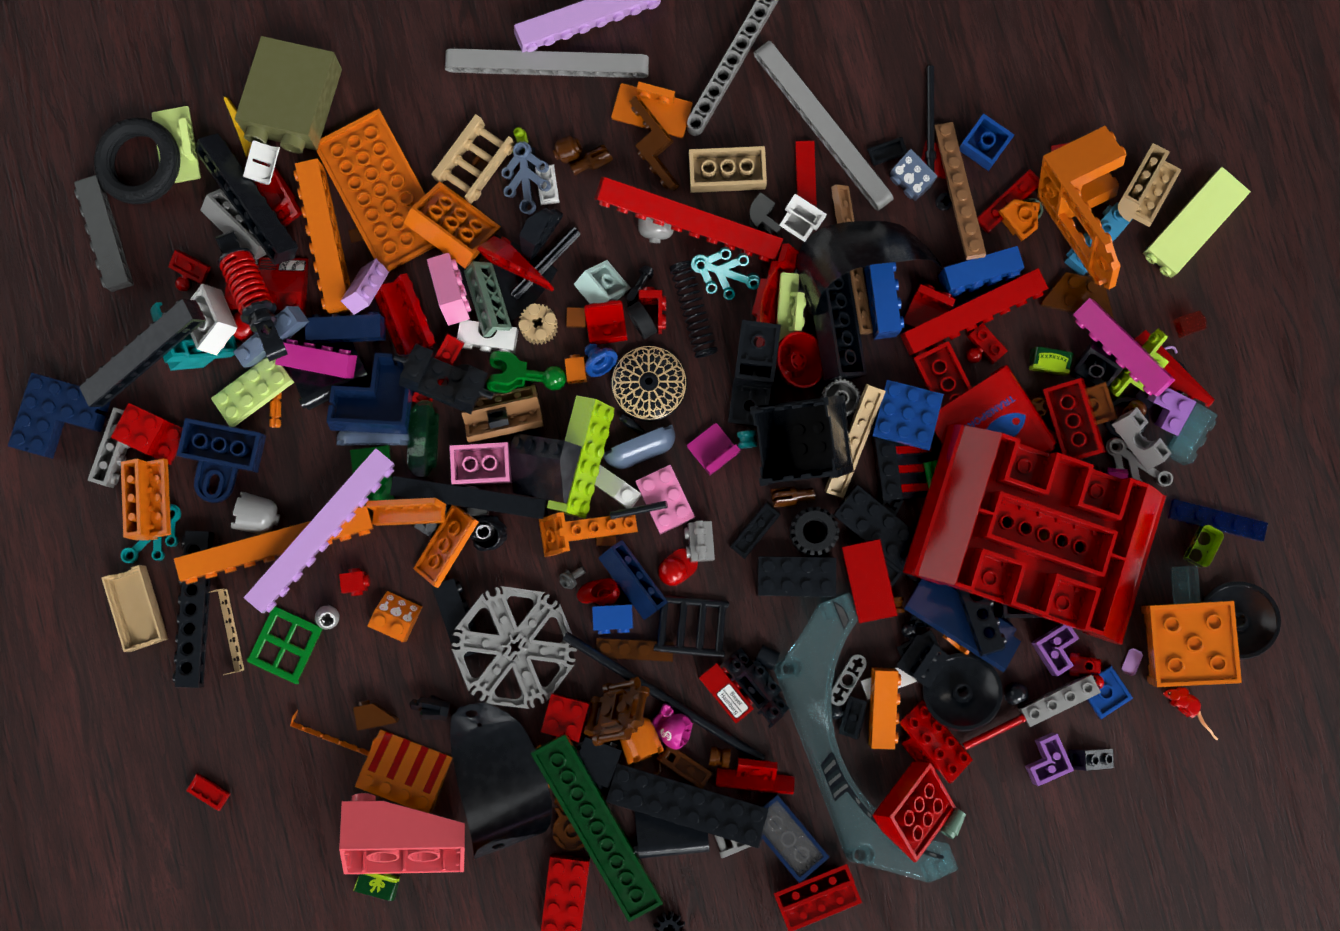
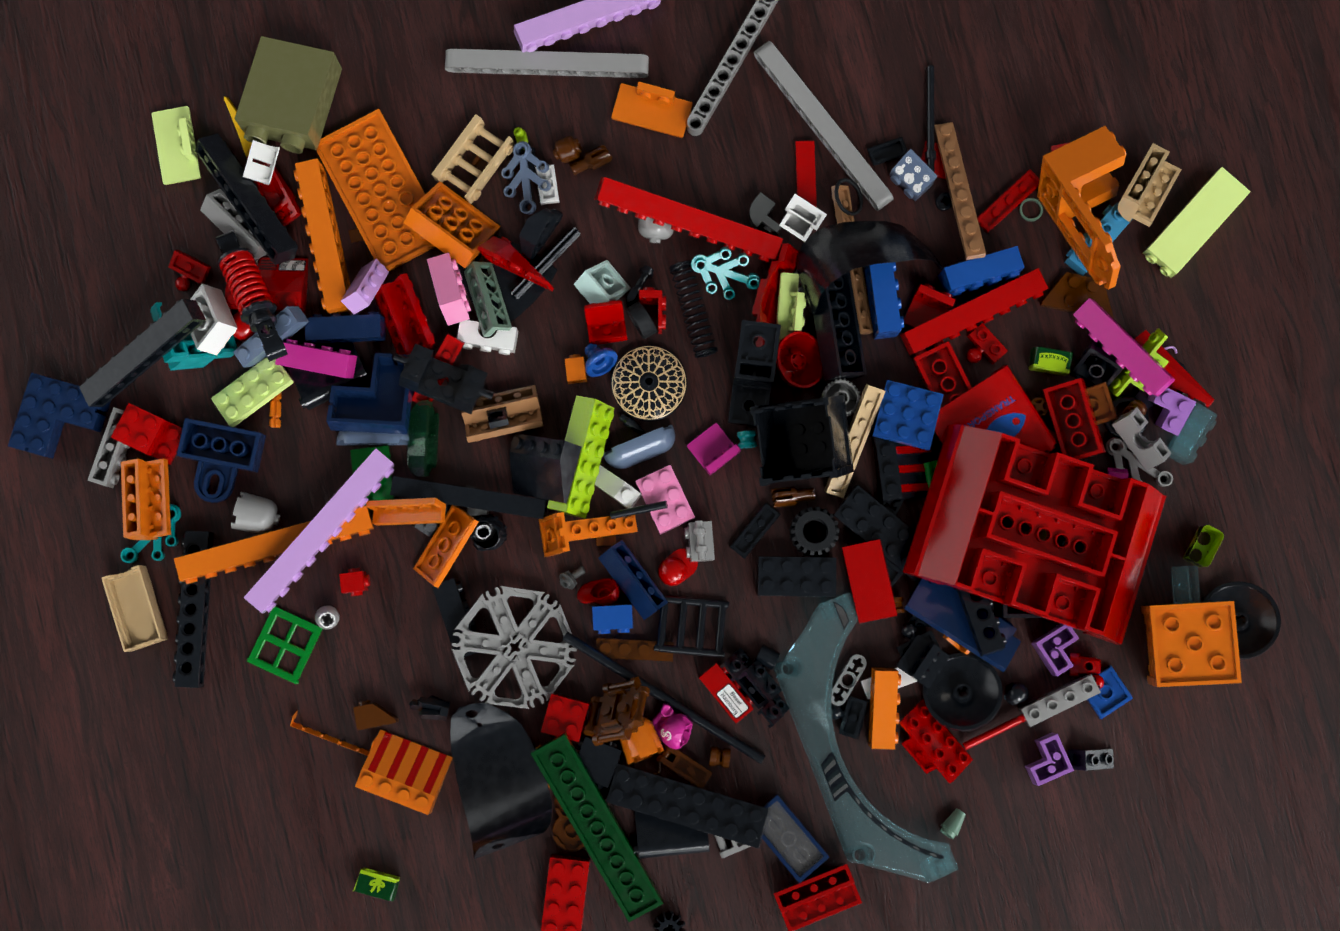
dark grey brick [74,175,134,292] -> none
black tyre [94,118,180,204] -> none
red plate [186,773,231,811] -> none
tan piece [209,589,244,675] -> none
coral slope [339,793,465,874] -> none
orange slope [367,591,422,642] -> none
bright pink brick [450,442,512,486] -> none
green piece [486,351,566,393] -> none
tan brick [518,303,558,345] -> none
dark orange tile [566,307,586,328] -> none
reddish brown bracket [629,96,680,191] -> none
tan brick [689,146,767,193] -> none
red bracket [716,758,795,794] -> none
red slope [872,762,956,862] -> none
blue brick [959,113,1014,171] -> none
orange plate [998,199,1040,241] -> none
lavender piece [1121,648,1143,676] -> none
red animal [1163,687,1218,740] -> none
clear blue plate [1168,499,1268,542] -> none
clear red brick [1173,311,1207,339] -> none
none -> black piece [834,178,863,216]

